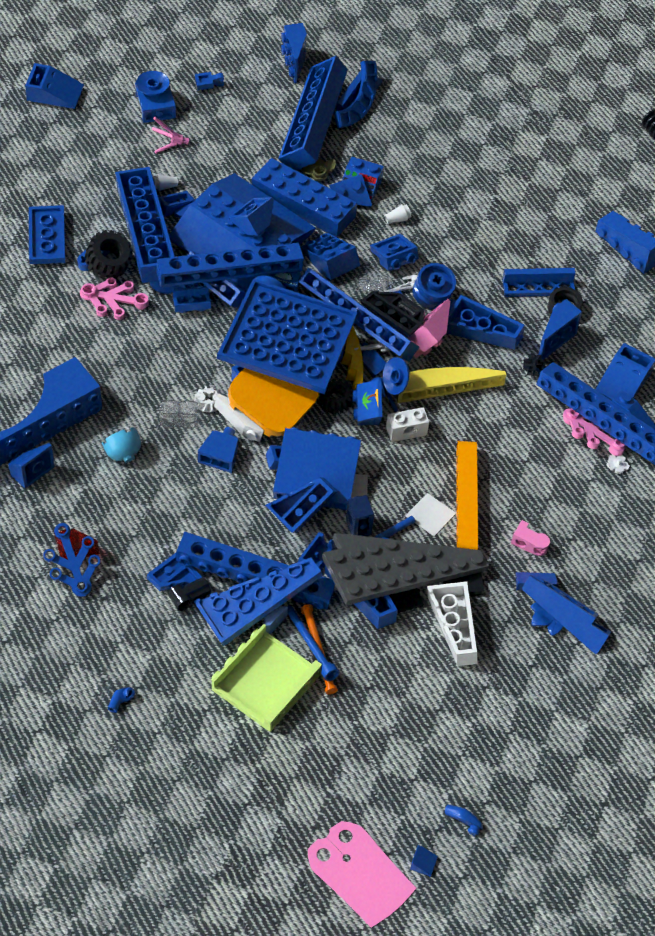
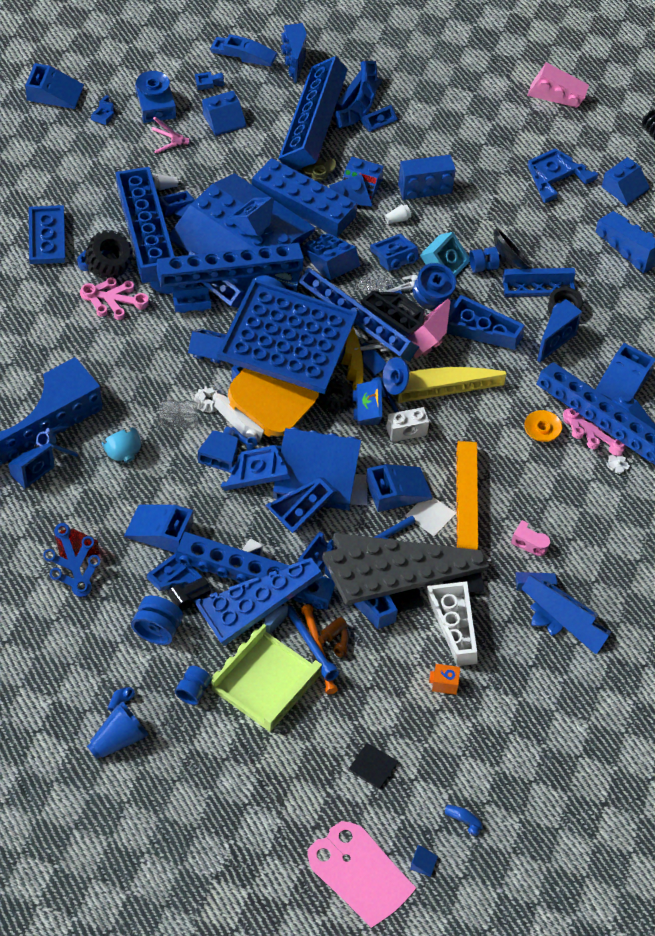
dark blue brick [346,495,374,536] -> none
black gear [523,354,546,376] -> none
none -> blue plant [36,425,79,457]
none -> blue cone [87,702,148,759]
none -> blue slope [91,95,114,125]
none -> blue slope [124,504,194,553]
none -> blue wheel [131,595,183,645]
none -> blue wheel [174,666,212,705]
none -> blue slope [188,328,226,363]
none -> blue slope [202,91,246,136]
none -> blue slope [210,34,277,66]
none -> blue wing [221,445,291,491]
none -> blue piece [232,427,257,451]
none -> white slope [242,539,263,556]
none -> reddish brown plant [318,617,349,658]
none -> black piece [348,743,398,790]
none -> blue slope [360,105,398,132]
none -> blue slope [366,464,433,512]
none -> blue brick [398,155,456,200]
none -> medium azure slope [420,232,470,276]
none -> orange brick [429,664,460,695]
none -> blue wheel [469,247,499,273]
none -> black dish [493,228,531,269]
none -> light orange dish [524,410,562,442]
none -> bright pink wedge [527,62,589,108]
none -> blue wing [528,148,598,203]
none -> blue slope [602,157,650,206]

